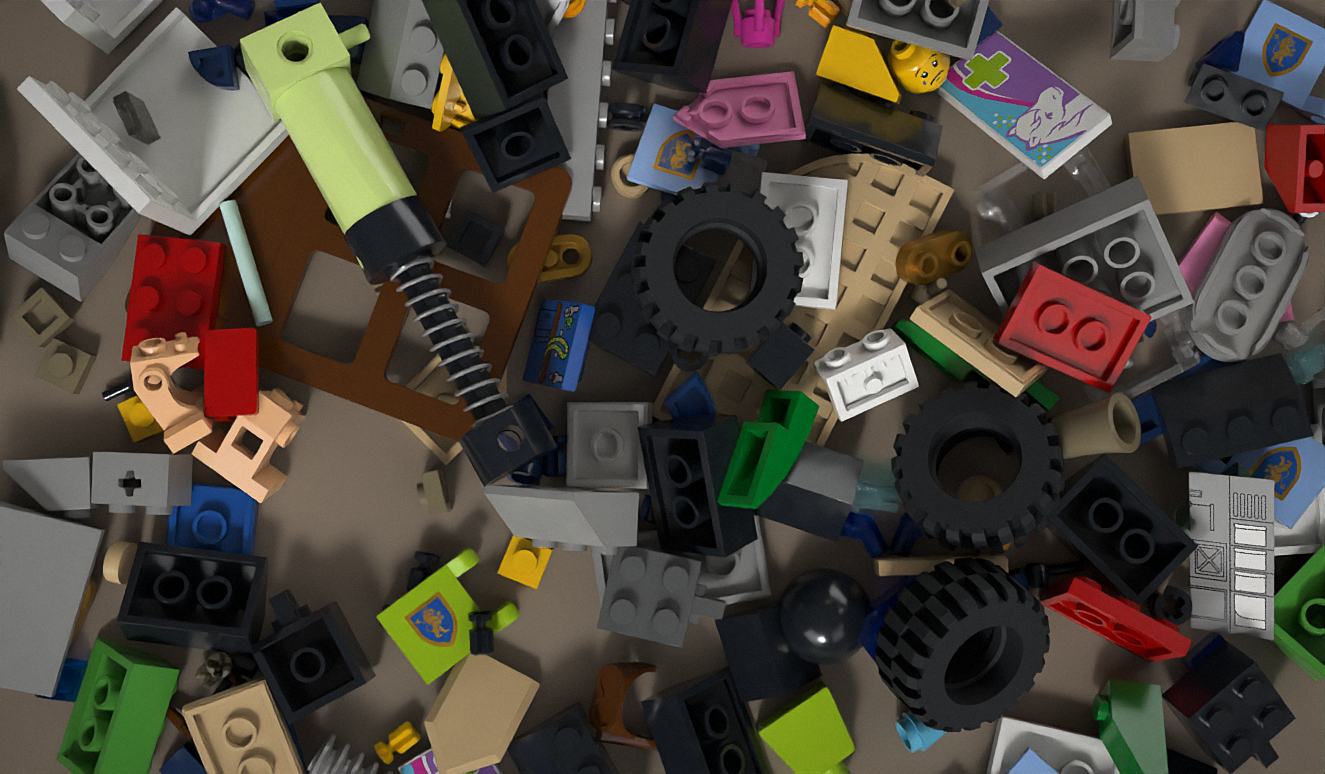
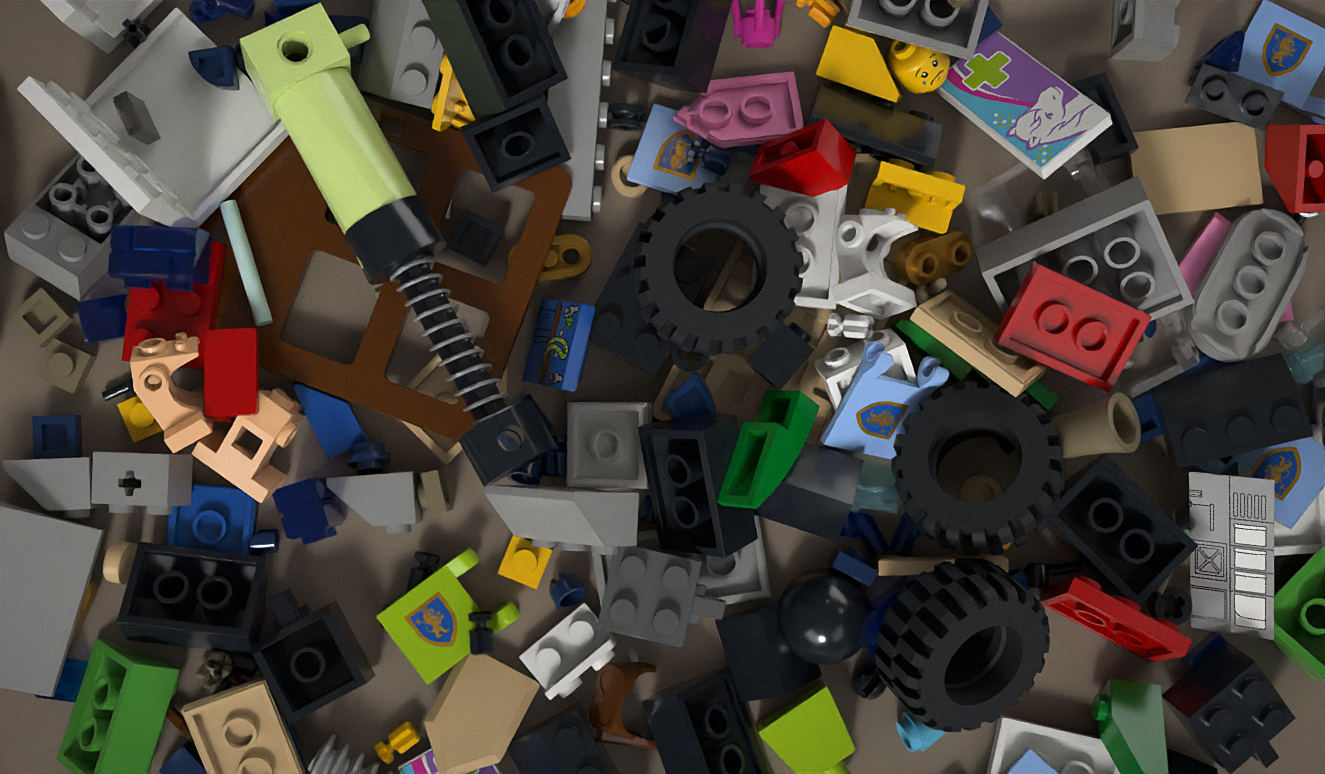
none -> dark blue plate [32,415,82,459]
none -> clear blue slope [76,294,127,345]
none -> clear blue brick [108,224,212,292]
none -> black piece [122,18,153,49]
none -> dark blue hand [250,529,280,557]
none -> clear blue brick [272,476,346,546]
none -> blue slope [293,381,368,459]
none -> light grey slope [326,471,422,534]
none -> dark blue plate [347,442,391,474]
none -> white bracket [519,601,617,700]
none -> dark blue hinge [549,572,587,610]
none -> red slope [749,119,857,197]
none -> light blue flag [820,342,949,459]
none -> white piece [827,312,874,339]
none -> dark blue plate [828,546,878,587]
none -> white tile [832,208,918,320]
none -> black hinge [851,664,886,700]
none -> yellow bracket [864,159,966,235]
none -> black plate [1069,72,1139,166]

